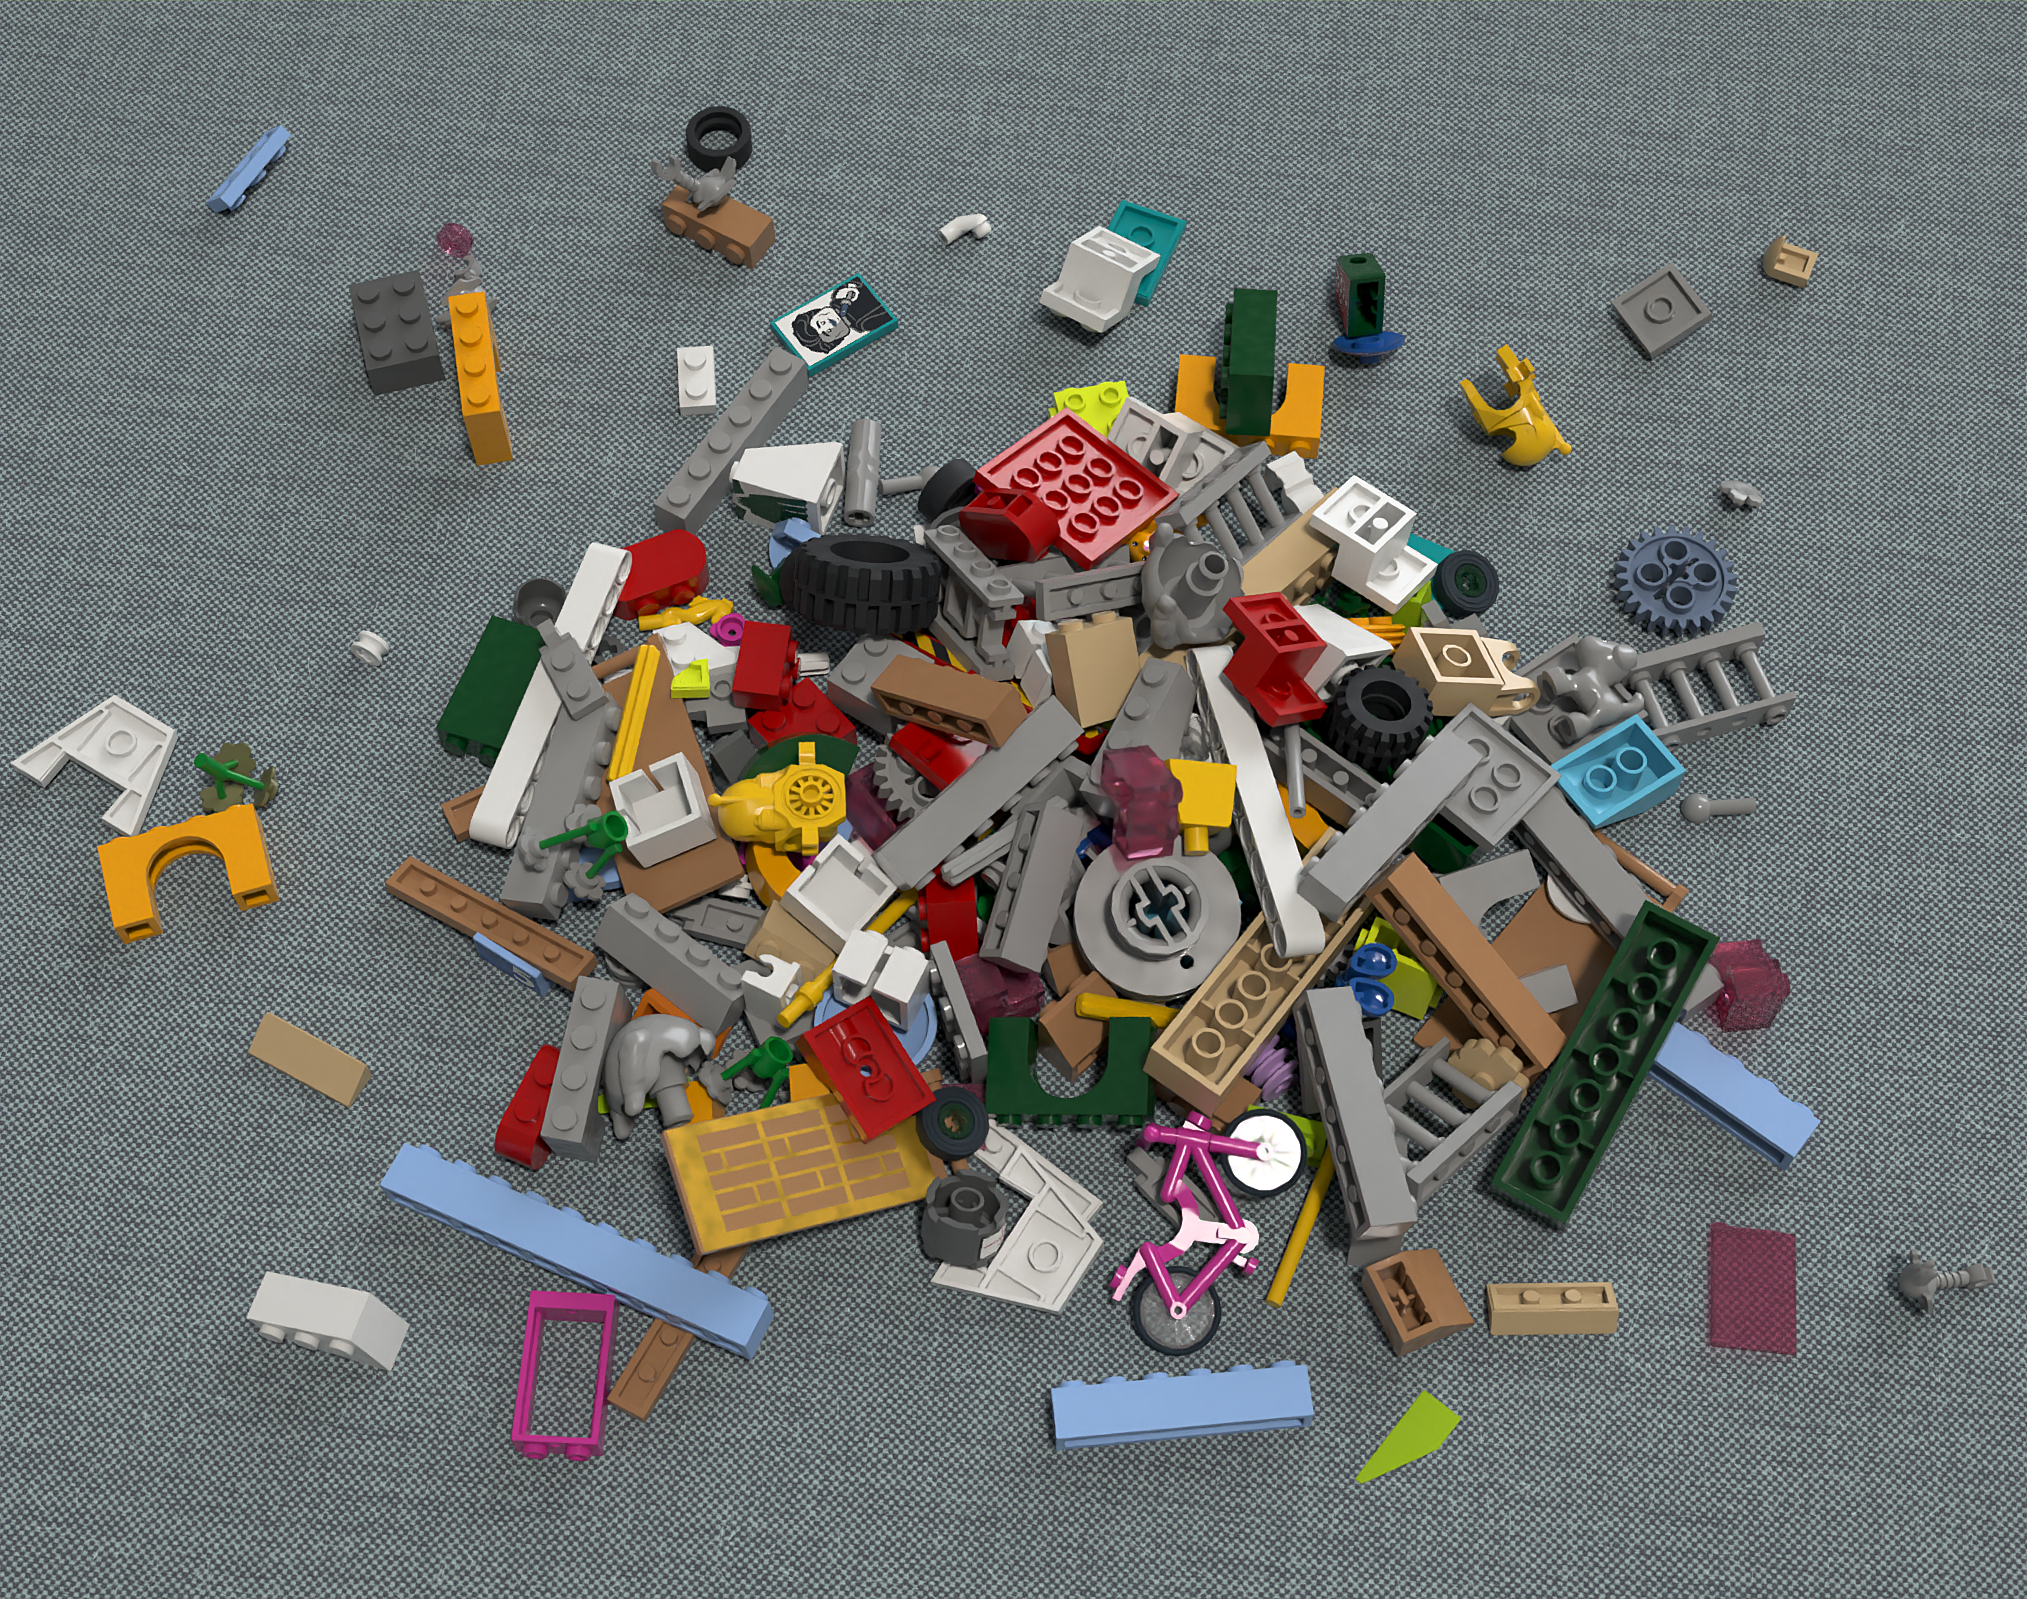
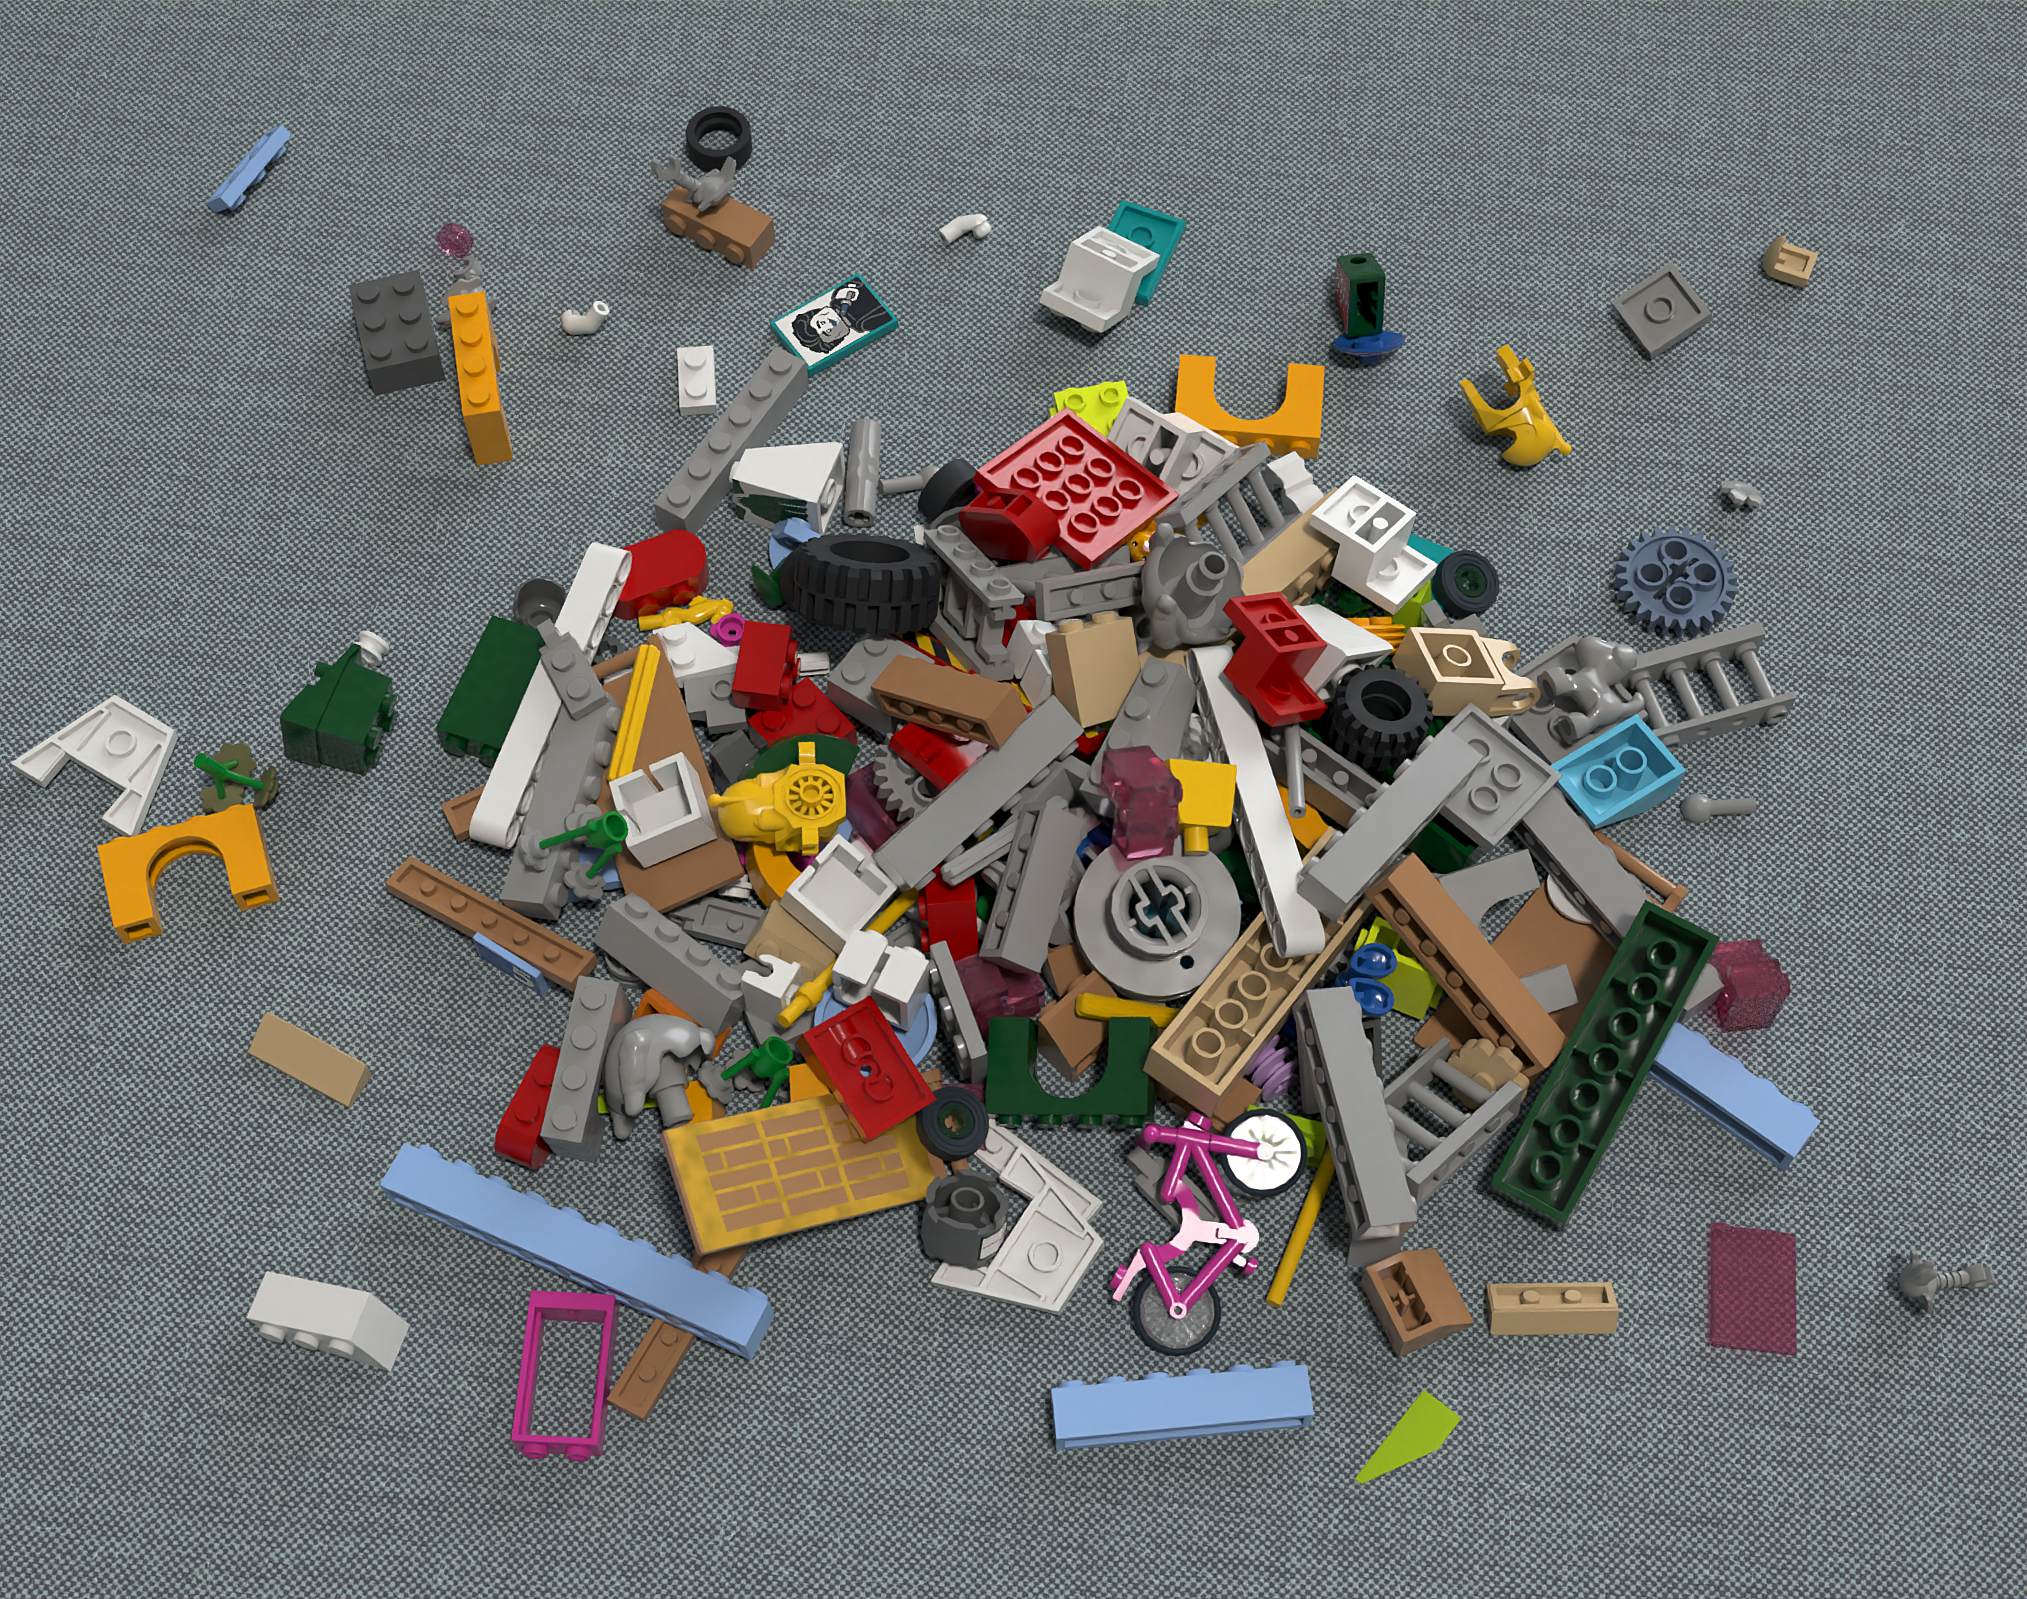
neon yellow tile [671,658,710,698] -> none
dark green brick [1219,288,1278,436] -> none
none -> dark green piece [279,643,398,776]
none -> white arm [561,301,609,335]

